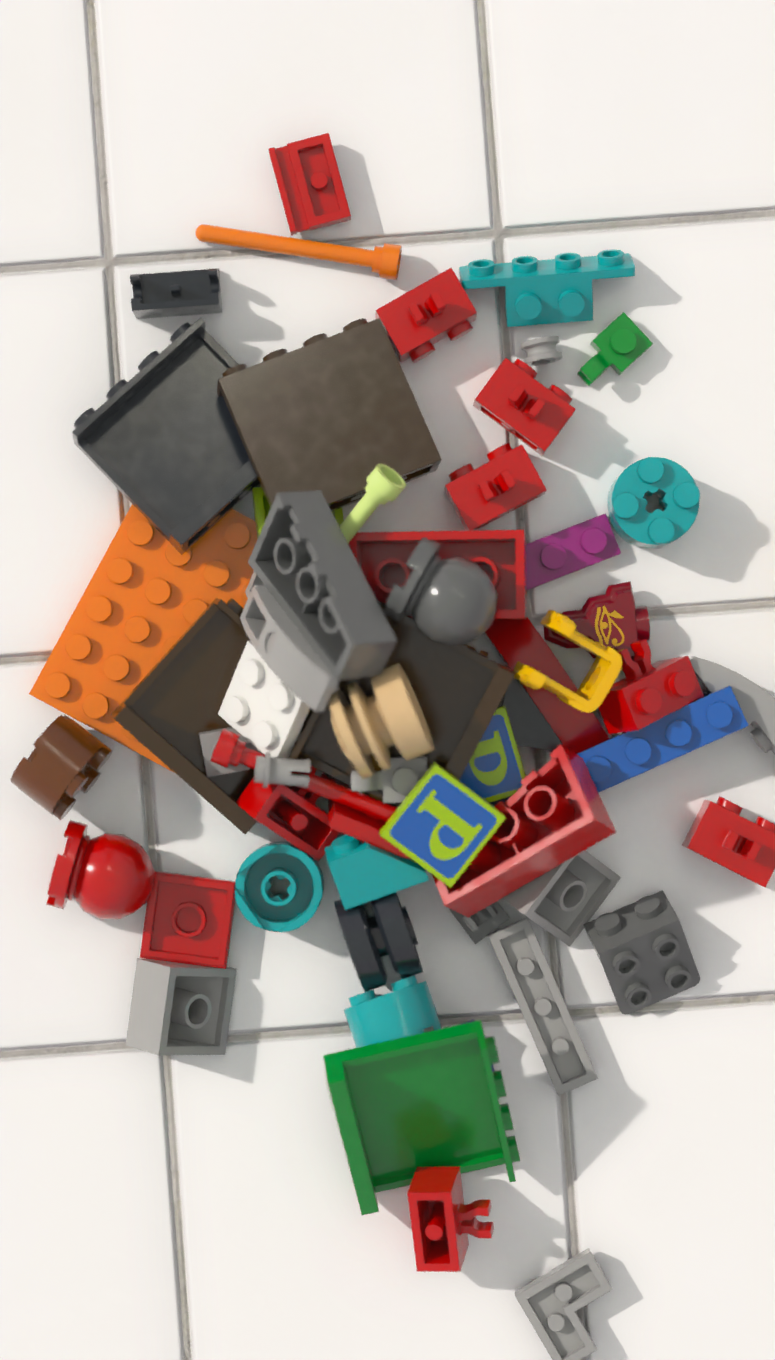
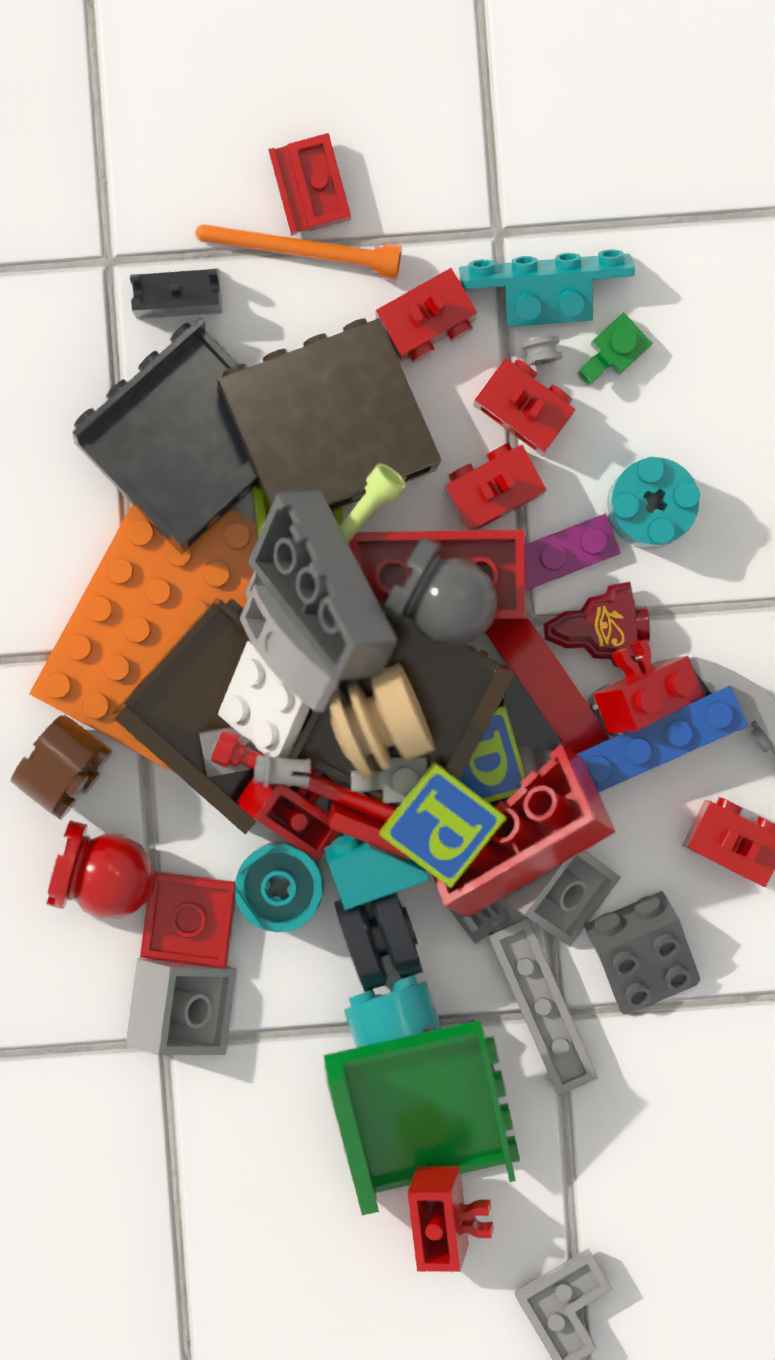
yellow piece [513,610,622,713] -> none

